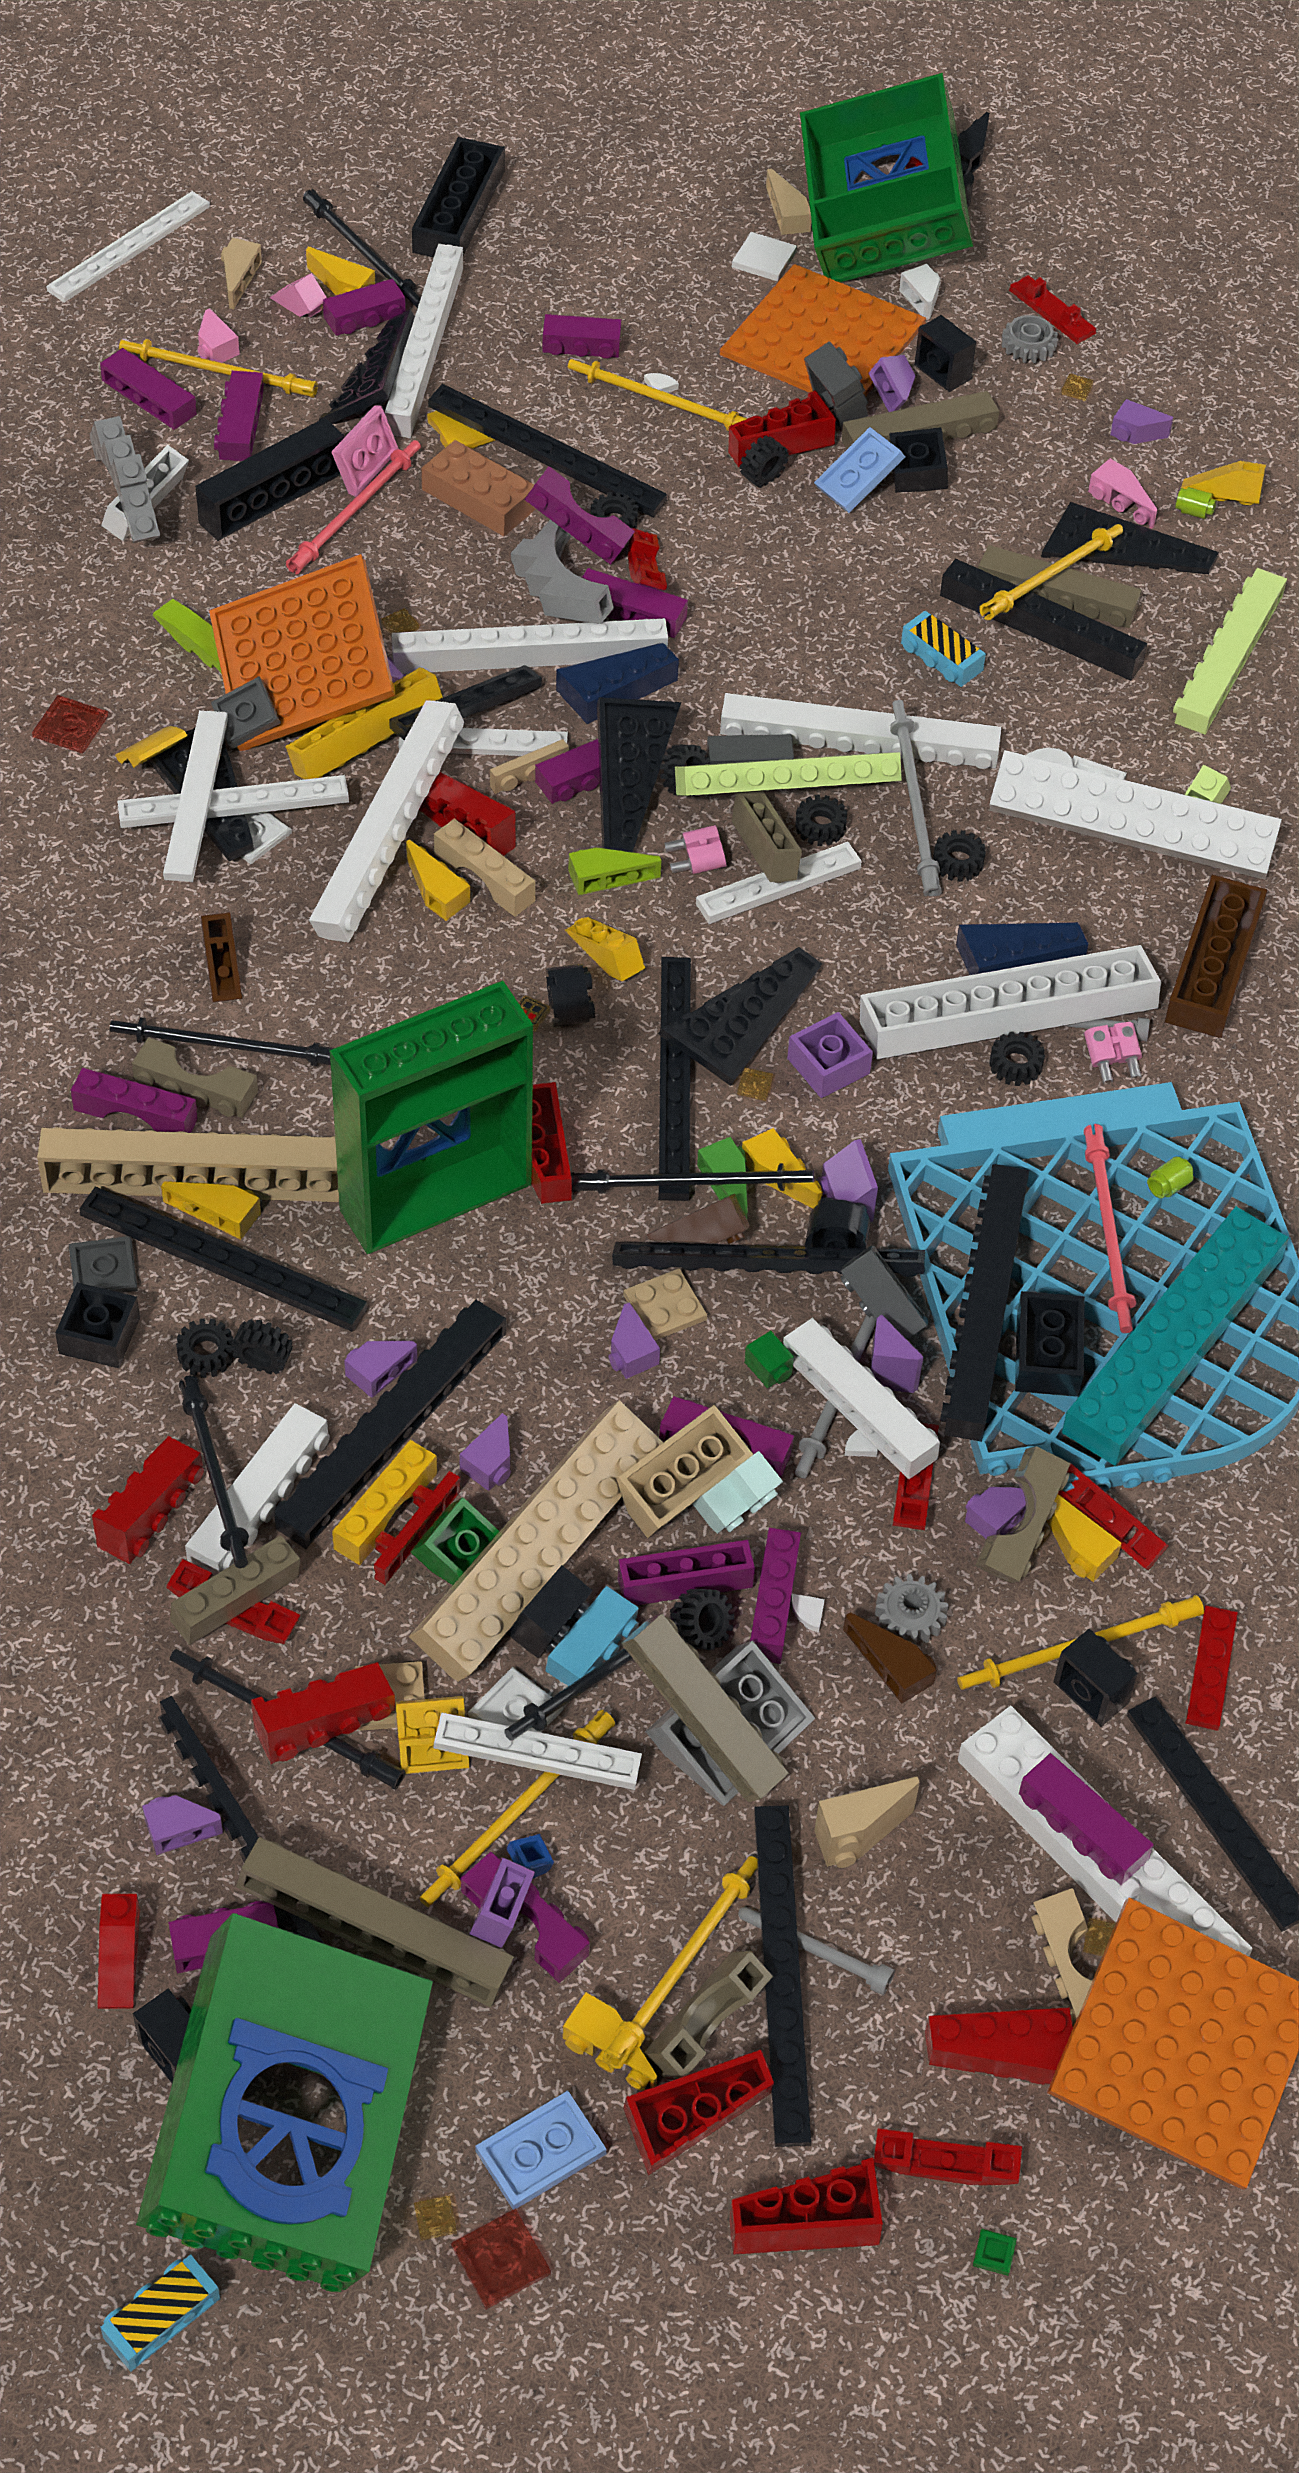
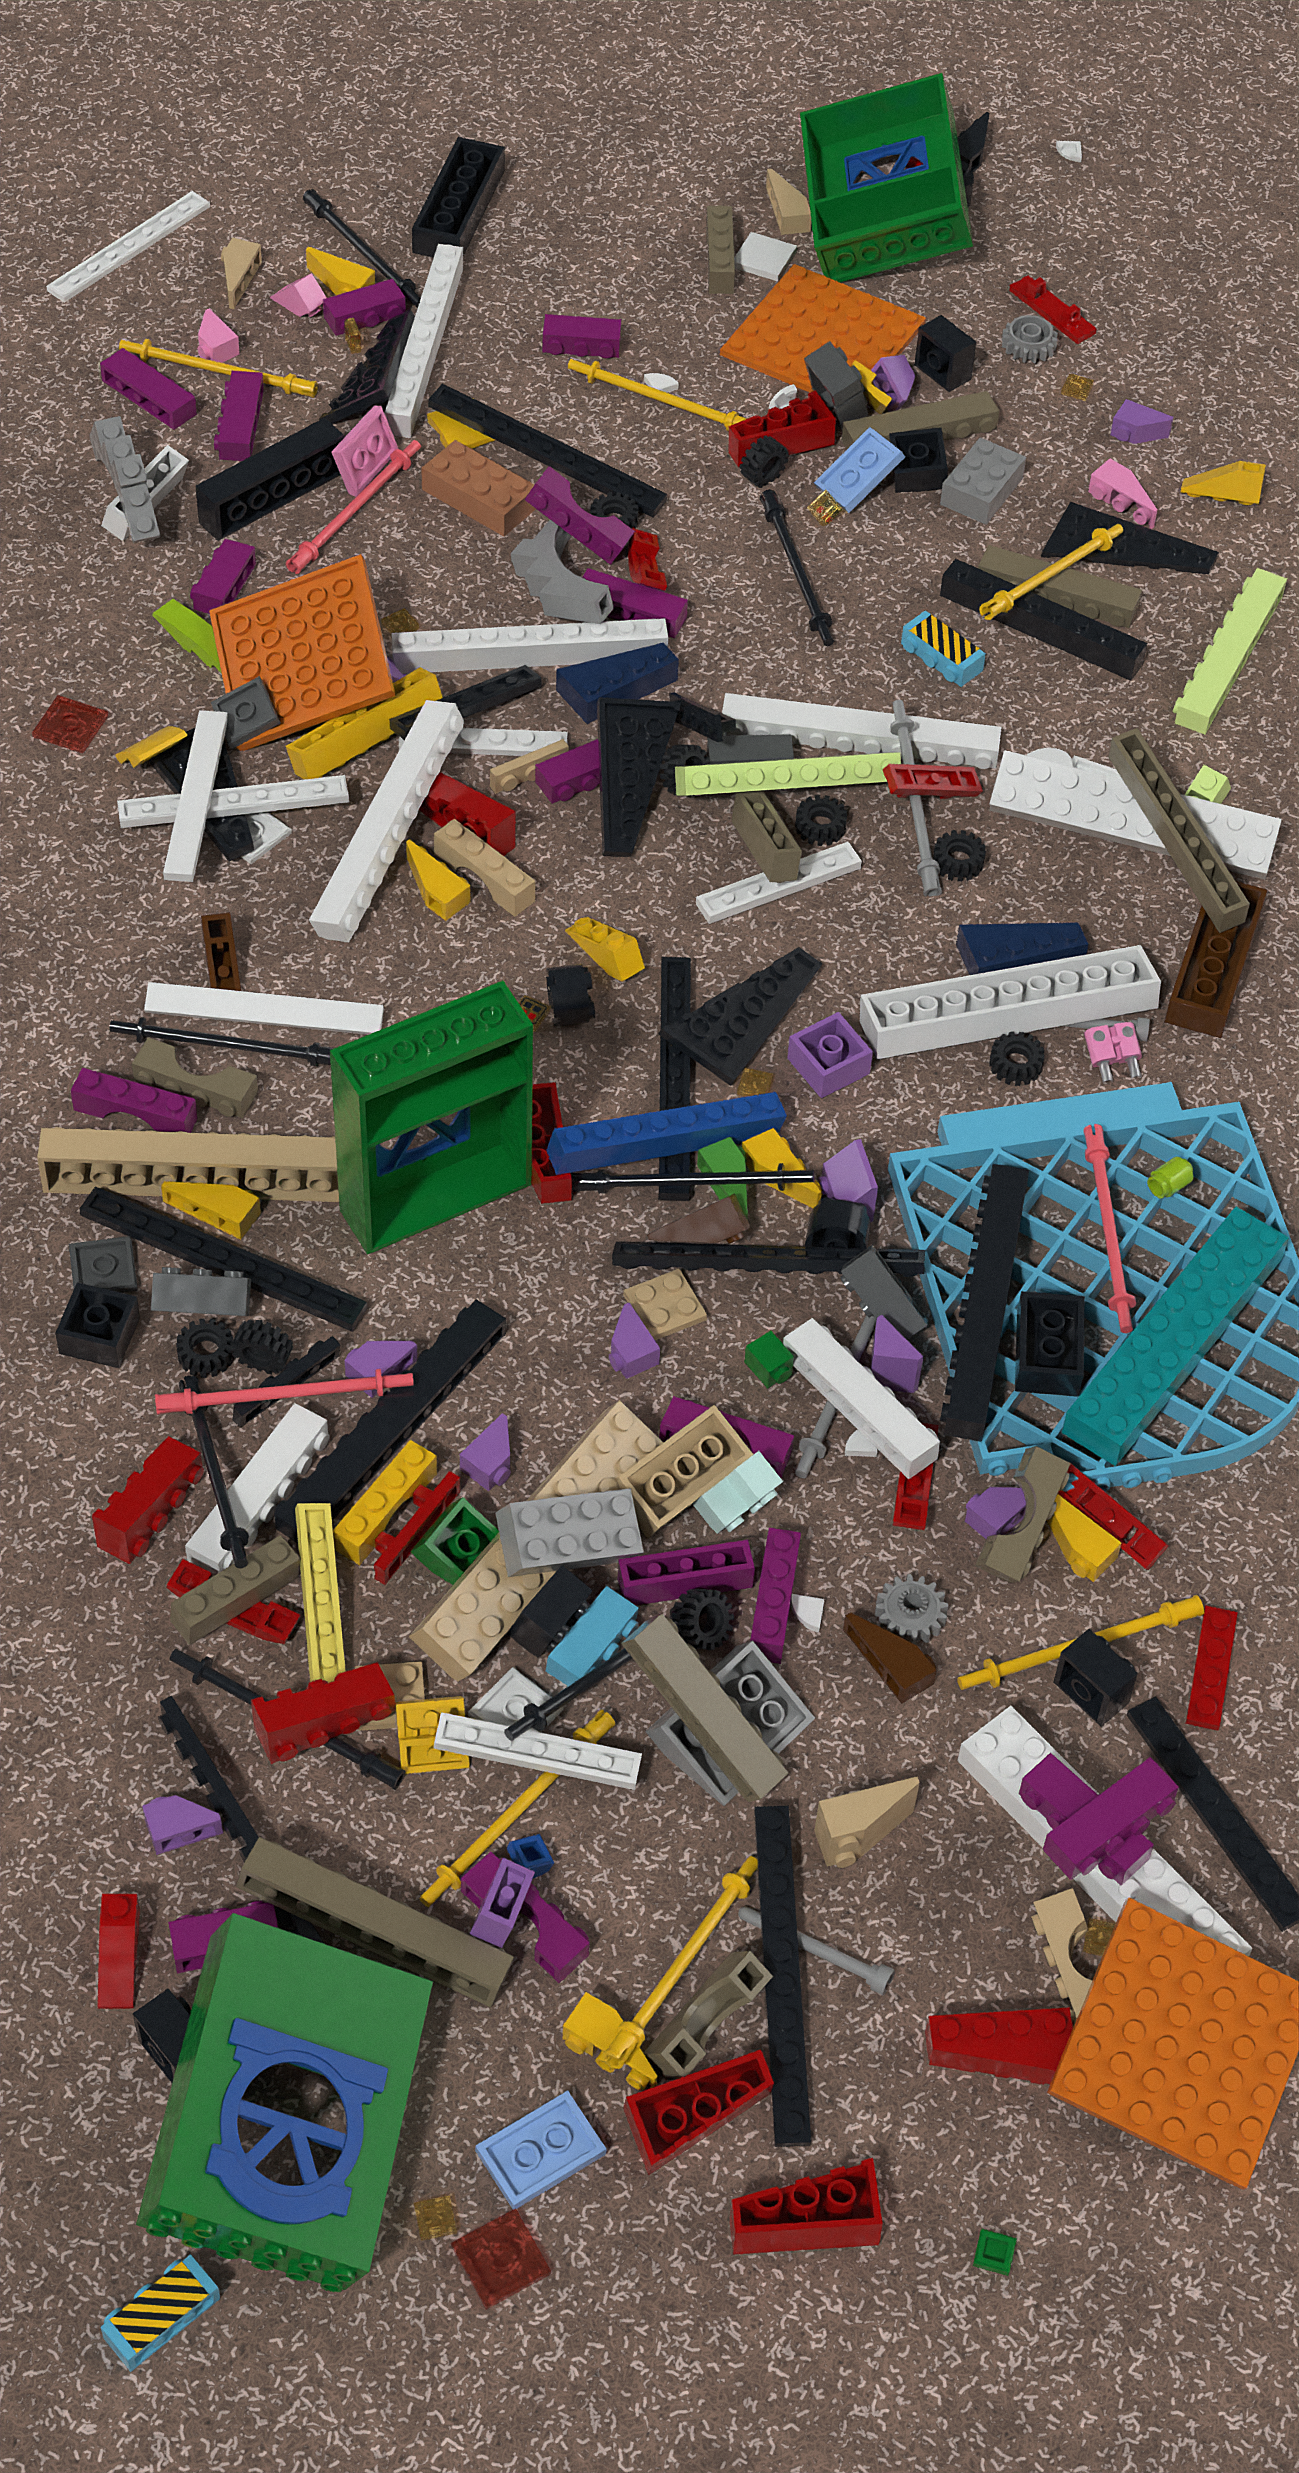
lime slope [568,847,661,895] -> none
bright pink piece [664,825,726,874] -> none
red slope [874,2128,1022,2185] -> none
white slope [899,264,941,320] -> none
lime brick [1175,487,1216,519] -> none
none -> white tile [144,982,384,1035]
none -> dark grey brick [151,1267,251,1316]
none -> coral bar [155,1369,414,1415]
none -> magenta brick [190,538,256,614]
none -> black plate [232,1336,341,1428]
none -> light yellow plate [295,1503,346,1683]
none -> clear yellow tile [344,318,361,354]
none -> light grey brick [495,1488,644,1577]
none -> blue brick [546,1092,787,1175]
none -> black bracket [669,692,736,742]
none -> dark tan arch [706,205,735,294]
none -> black bar [760,489,834,646]
none -> white tile [769,384,797,409]
none -> clear yellow tile [807,489,843,526]
none -> yellow slope [851,360,892,414]
none -> red hinge [882,764,983,799]
none -> light grey brick [940,437,1026,525]
none -> magenta brick [1043,1757,1179,1880]
none -> white tile [1056,141,1082,162]
none -> dark tan brick [1109,728,1250,933]

